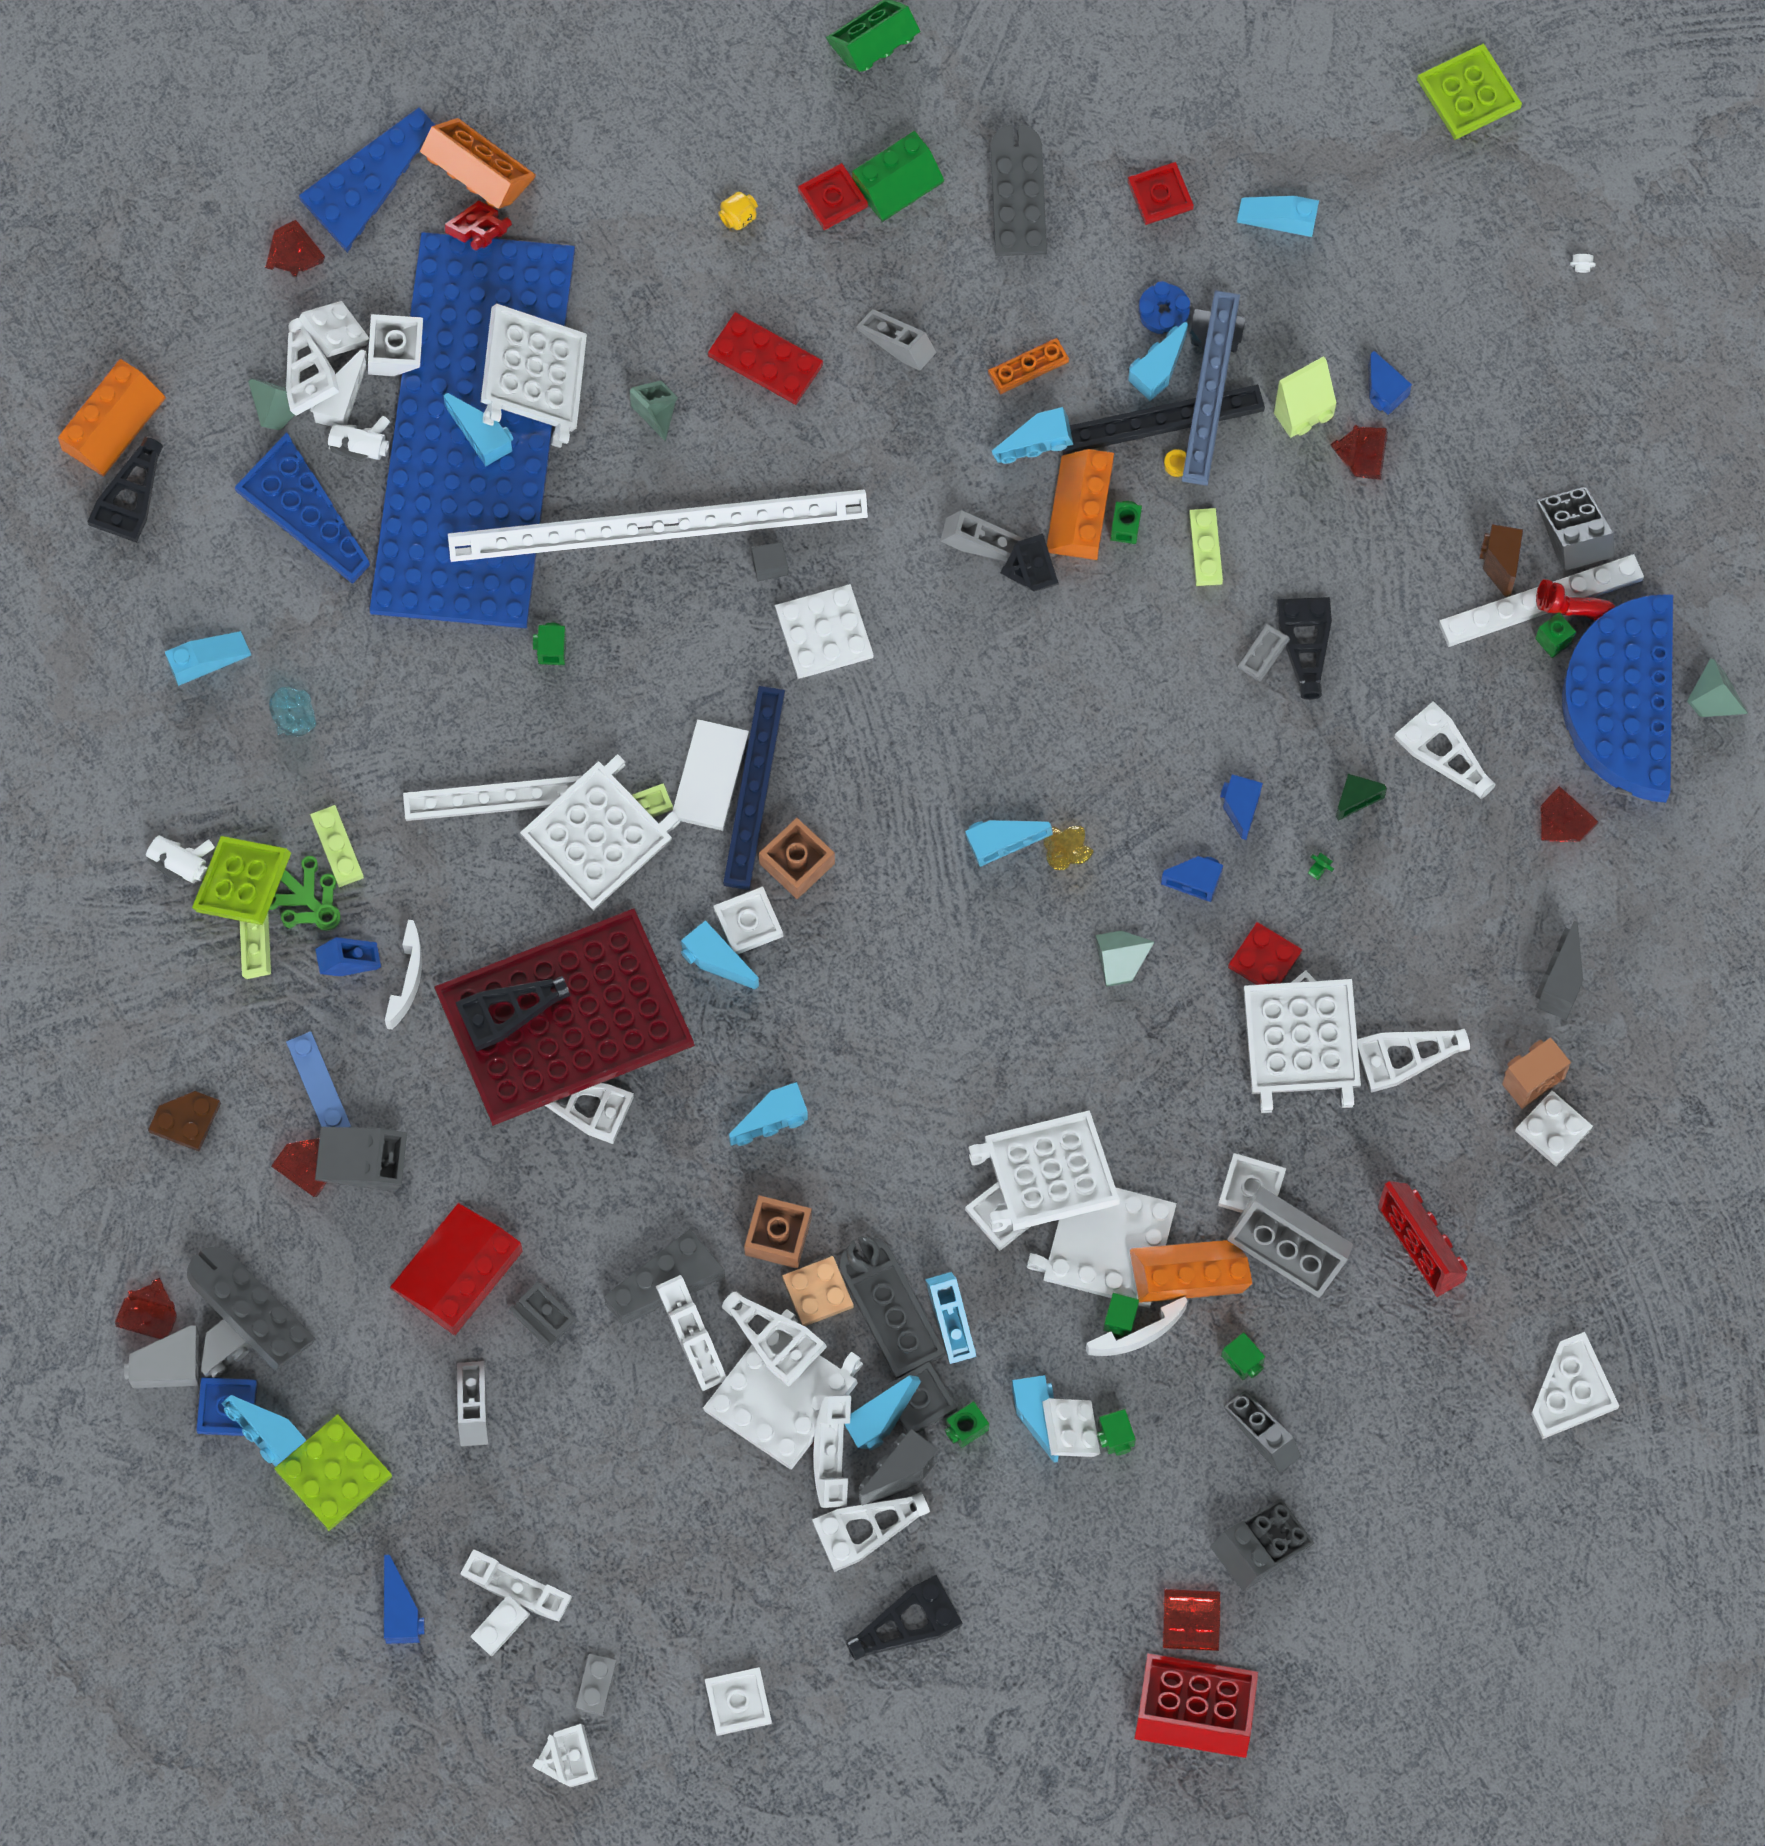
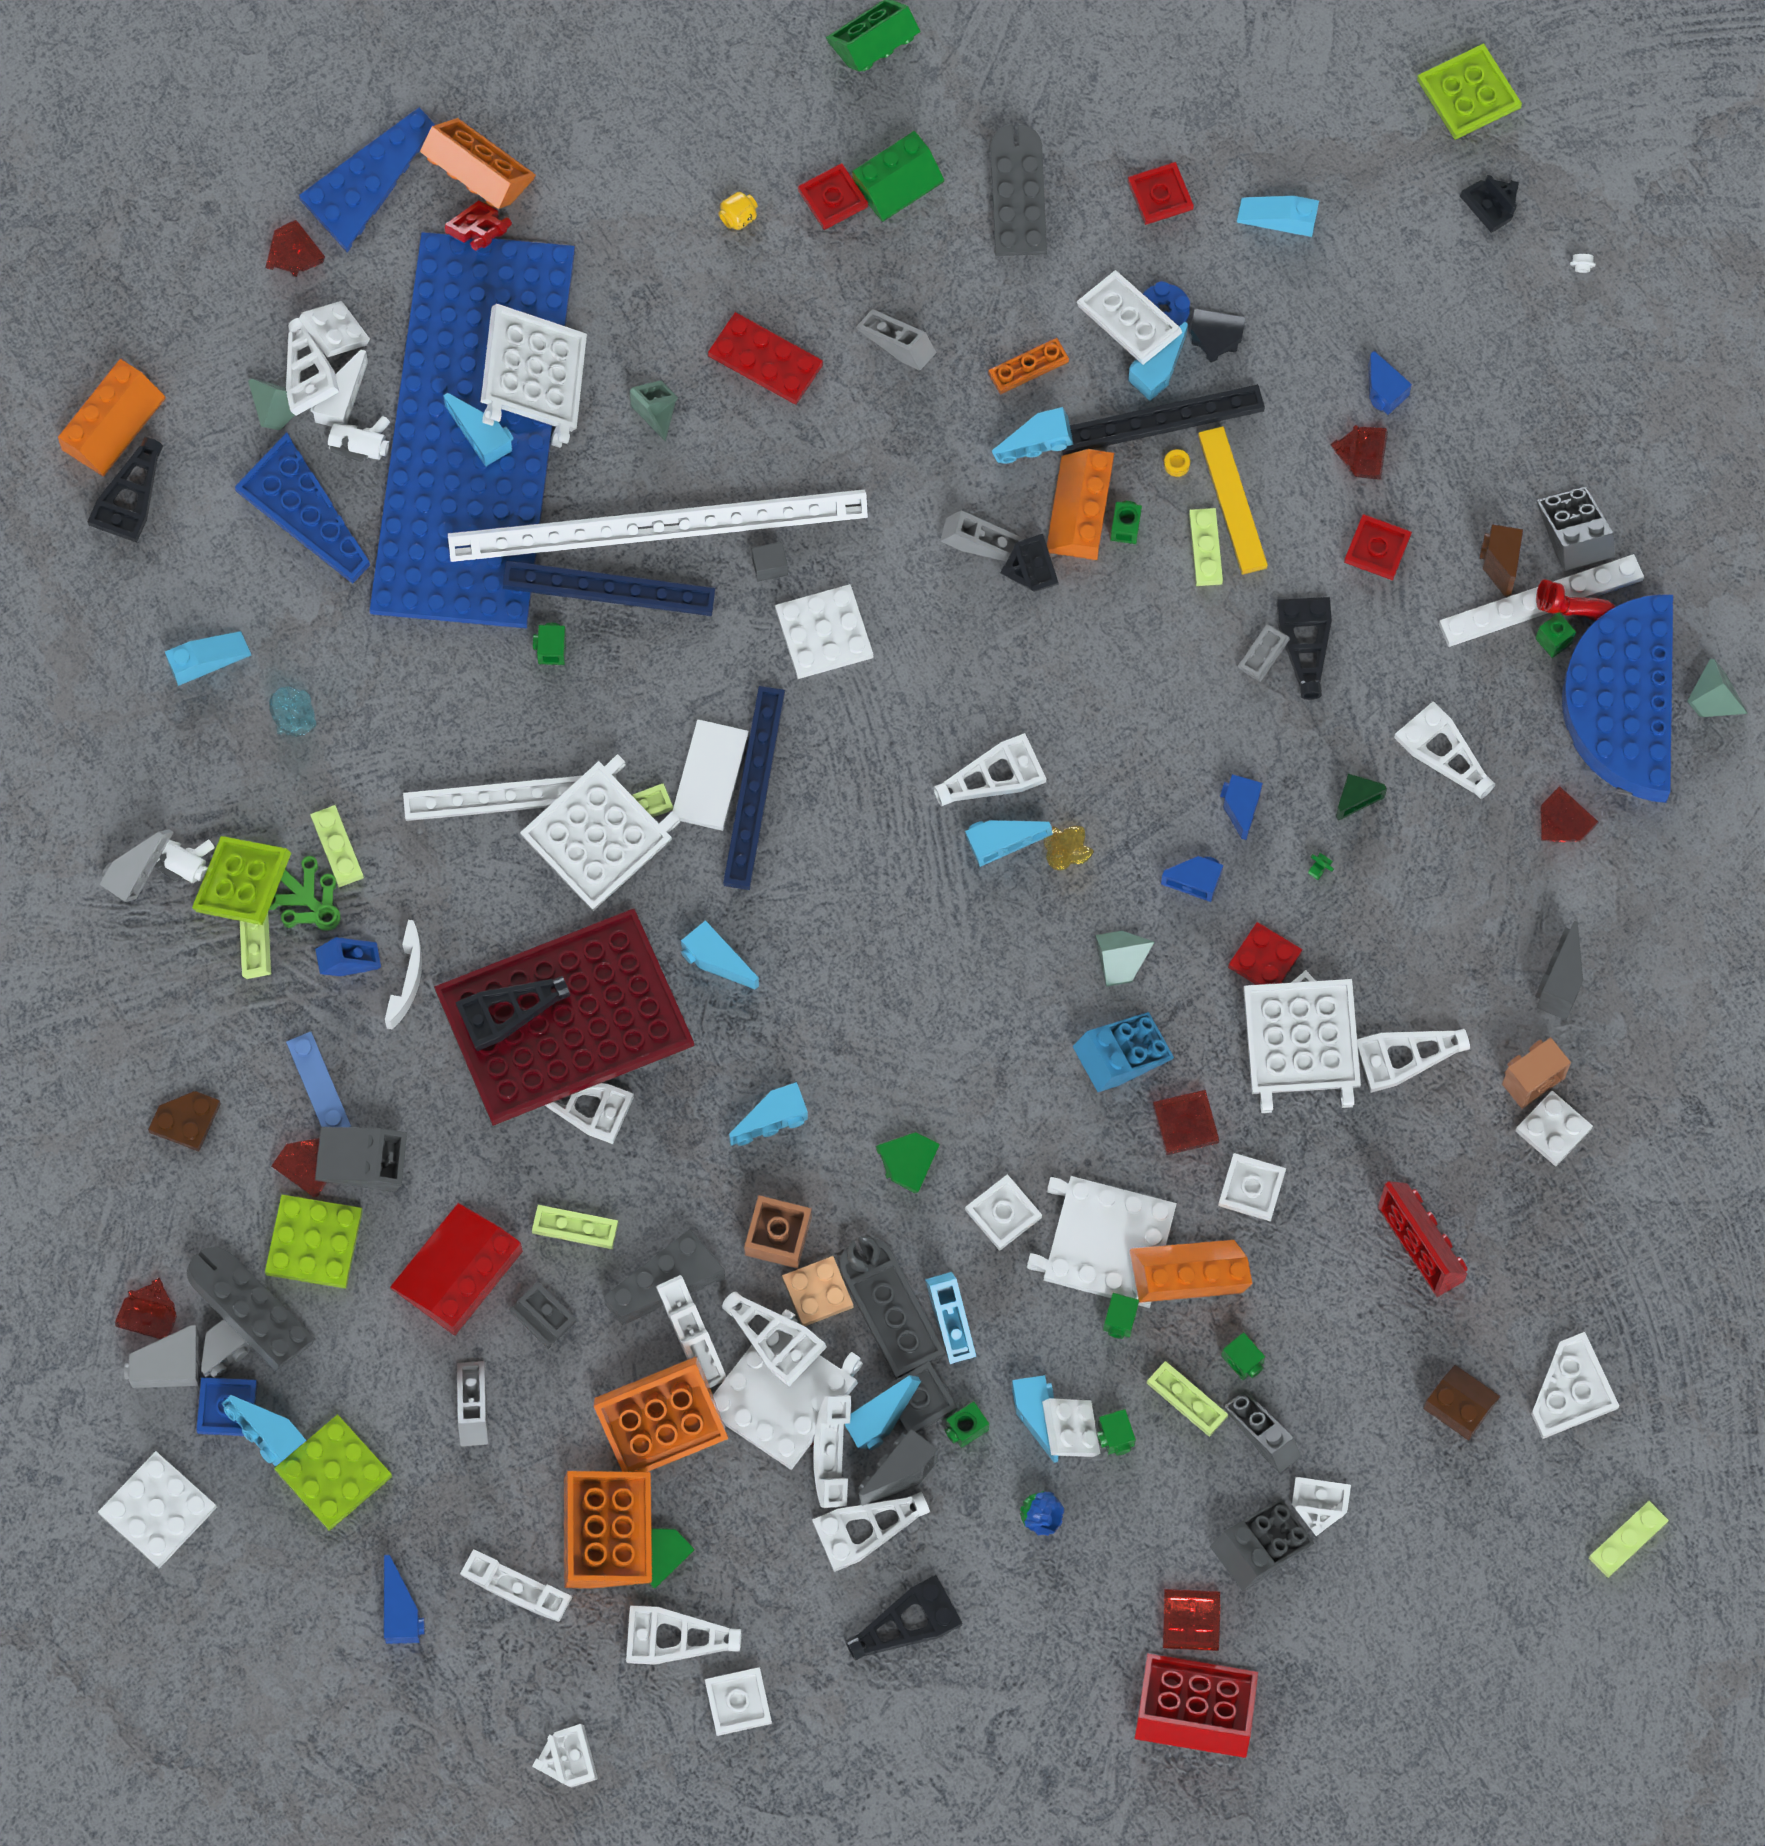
white slope [368,314,423,376] -> none
white plate [470,1595,530,1656] -> none
light grey plate [575,1654,617,1716] -> none
white plate [713,887,783,955] -> none
nougat brick [759,818,835,899] -> none
white plate [968,1110,1119,1232] -> none
white slope [1086,1296,1187,1356] -> none
sand blue tile [1182,291,1240,486] -> none
light grey slope [1227,1186,1353,1298] -> none
yellowish green slope [1274,356,1336,438] -> none
none -> white plate [98,1451,217,1568]
none -> light grey slope [100,829,174,902]
none -> lime plate [265,1194,363,1289]
none -> dark blue plate [503,561,715,616]
none -> yellowish green plate [532,1205,618,1249]
none -> orange slope [564,1471,652,1588]
none -> orange slope [594,1356,729,1472]
none -> white plate [626,1606,741,1664]
none -> green slope [648,1528,695,1589]
none -> green slope [875,1132,940,1193]
none -> white plate [934,733,1046,806]
none -> blue piece [1020,1491,1064,1536]
none -> dark azure slope [1073,1012,1174,1092]
none -> white tile [1077,270,1182,365]
none -> yellowish green plate [1147,1361,1228,1437]
none -> clear red plate [1153,1090,1219,1155]
none -> yellow tile [1198,426,1268,575]
none -> white slope [1292,1477,1351,1536]
none -> red plate [1344,514,1412,581]
none -> reddish brown slope [1423,1365,1501,1441]
none -> black slope [1460,175,1519,233]
none -> yellowish green plate [1589,1501,1669,1578]

